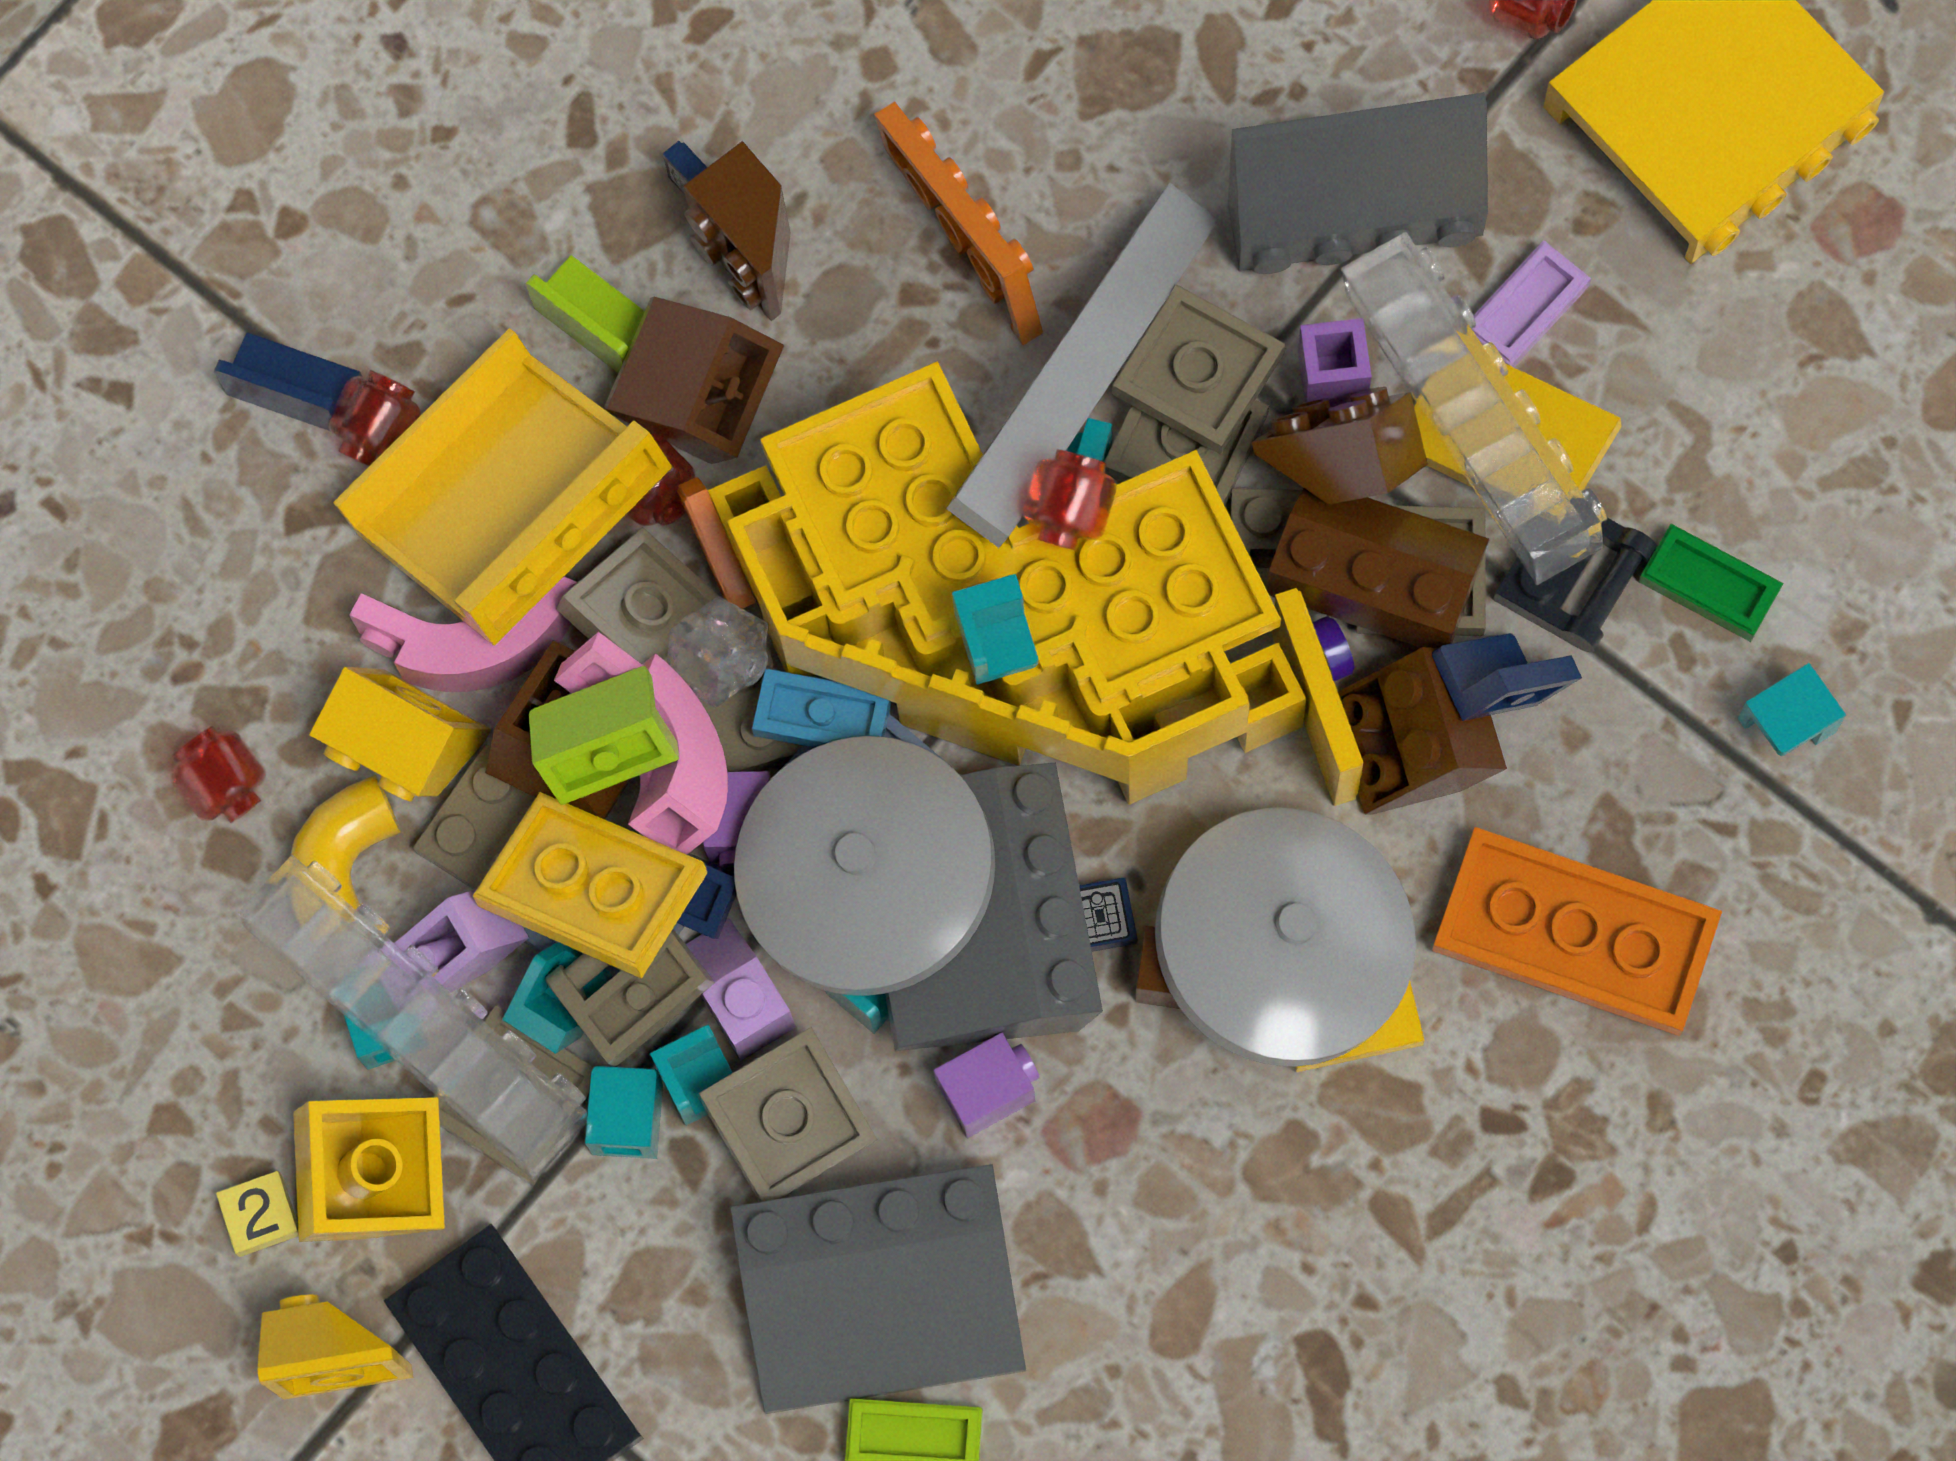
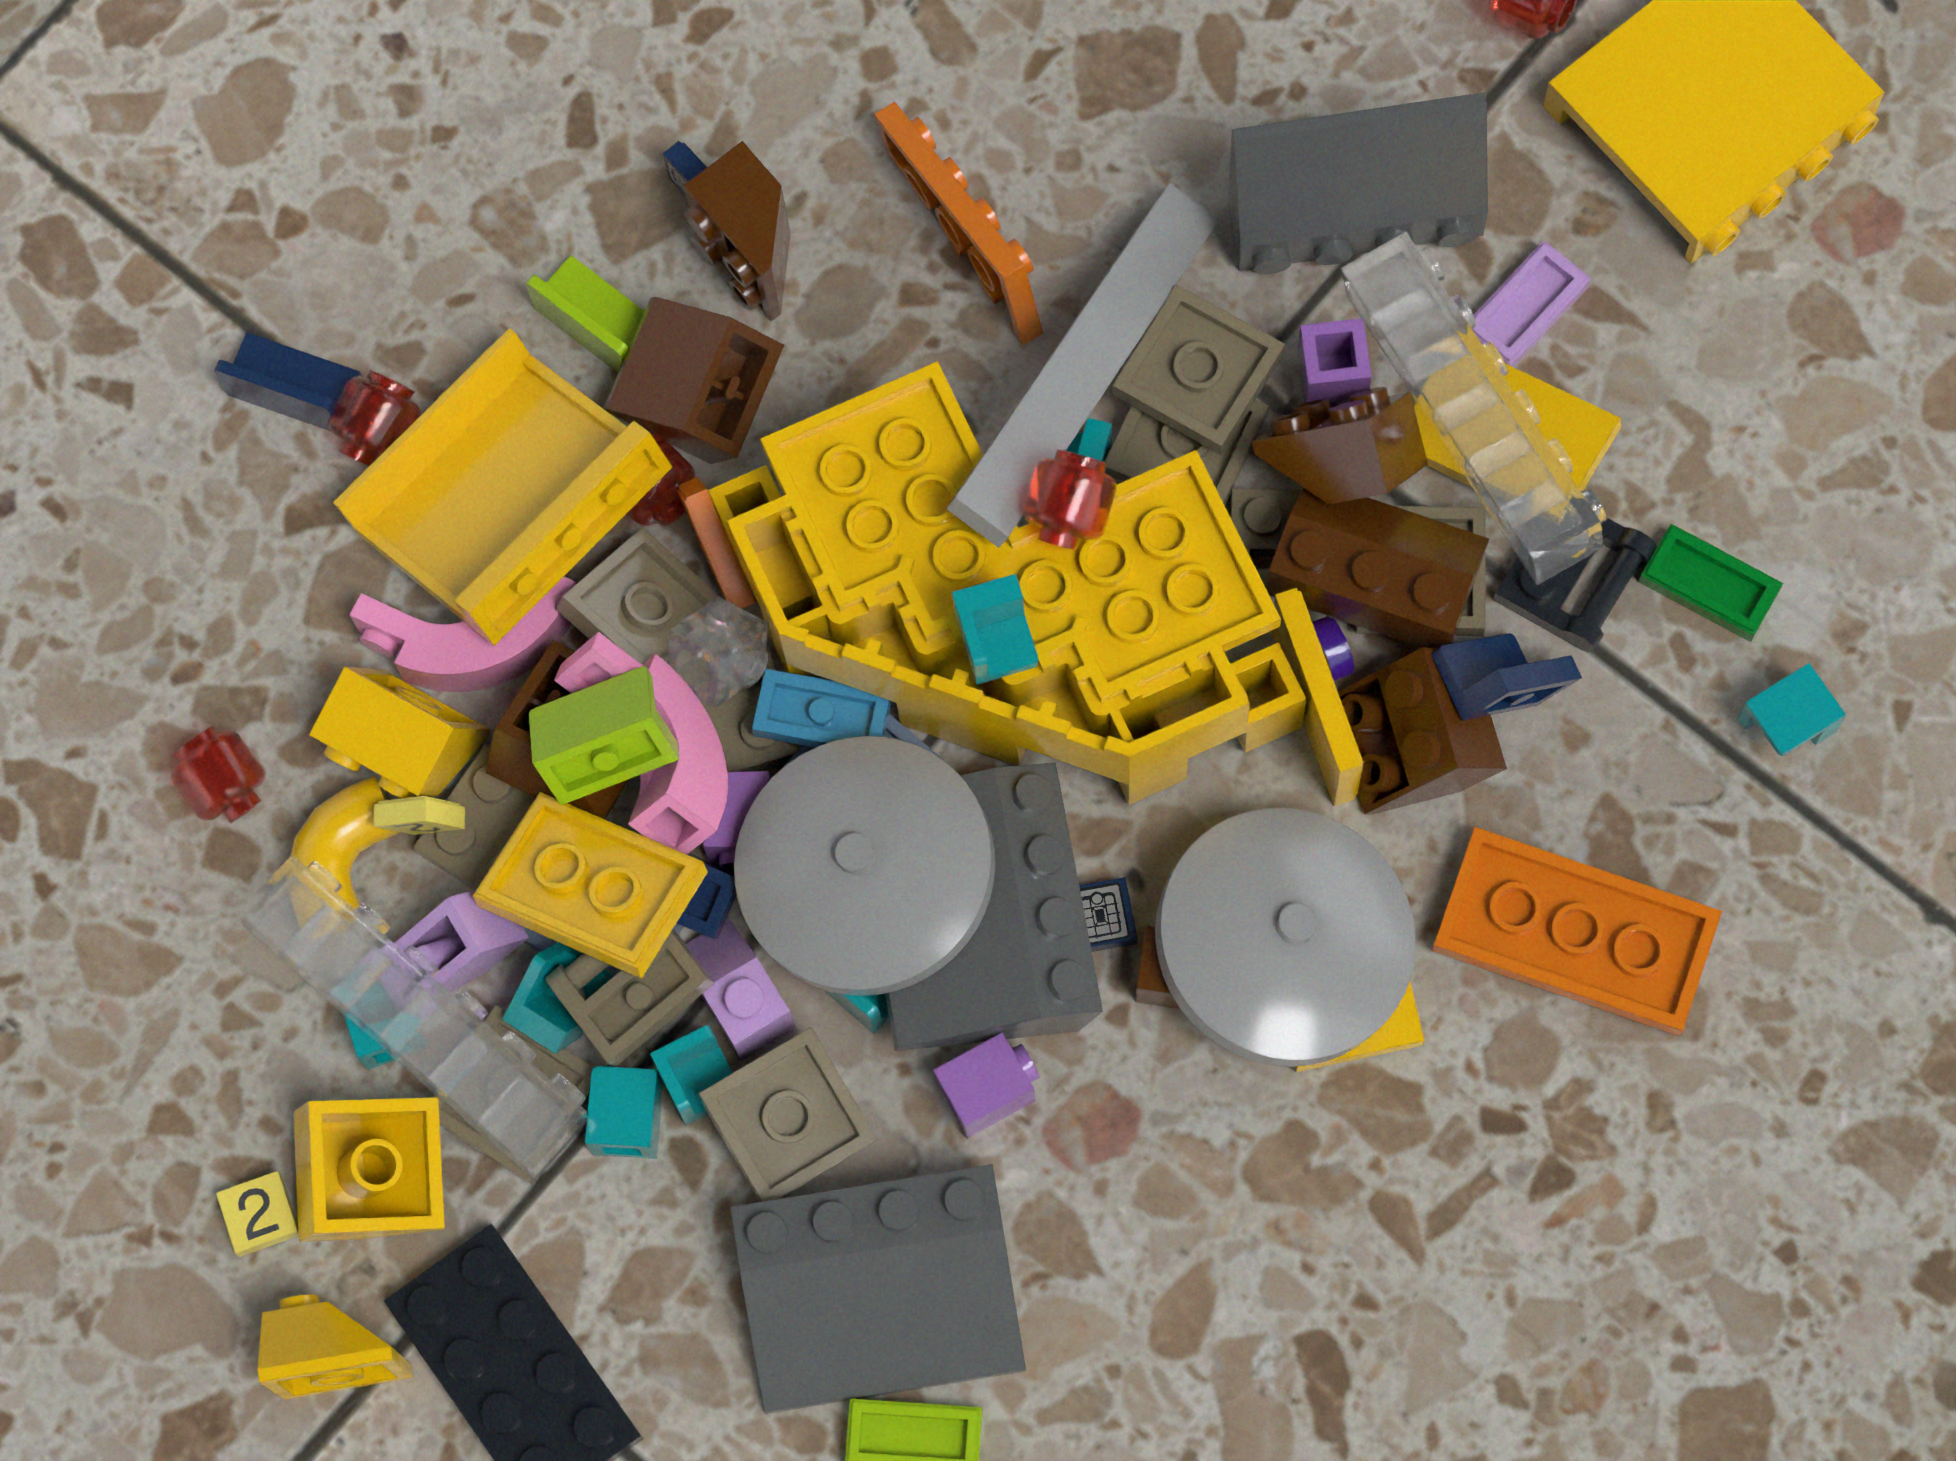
none -> light yellow tile [374,796,465,835]

